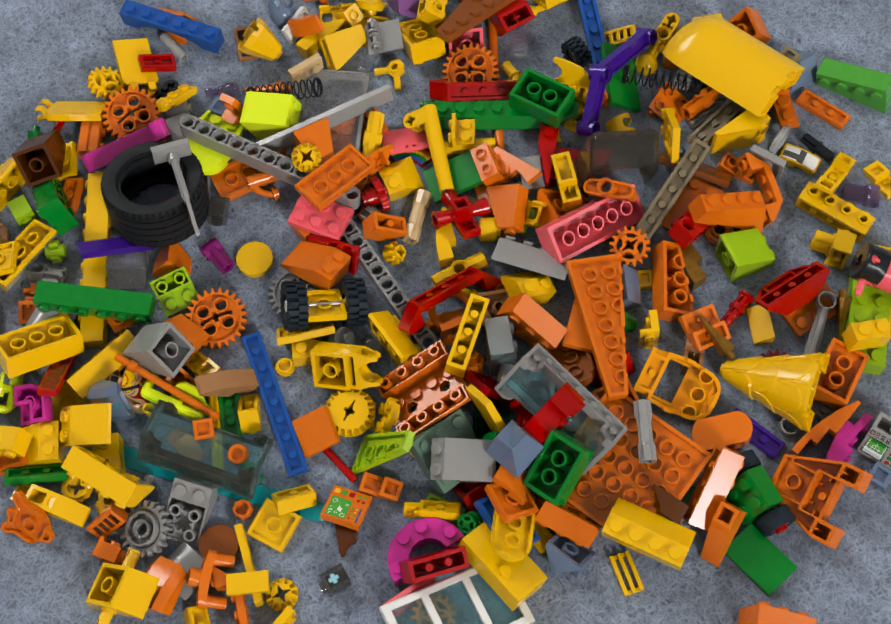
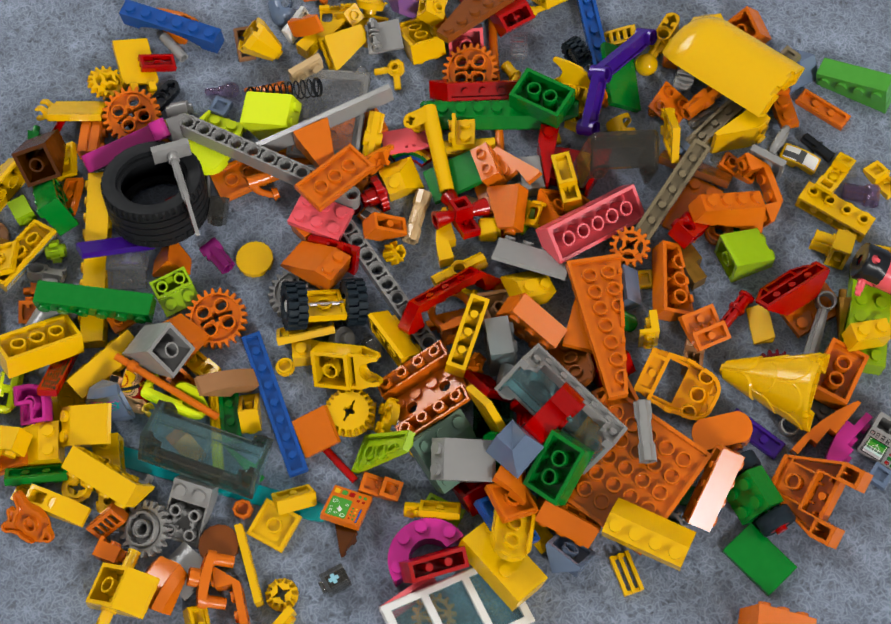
yellow hinge [156,84,198,112] -> none
orange tile [192,417,216,441] -> none
orange slope [219,93,243,124] -> none
yellow tile [226,570,270,596] -> none
orange tile [228,444,249,464] -> none
yellow gear [291,142,322,173] -> none
green wheel [457,510,483,534] -> none
orange connector [583,178,638,202] -> none
black piece [622,64,702,95] -> none
reddish brown slope [651,484,689,524] -> none
pearl gold piece [698,314,736,360] -> none
orange slope [700,501,747,567] -> none

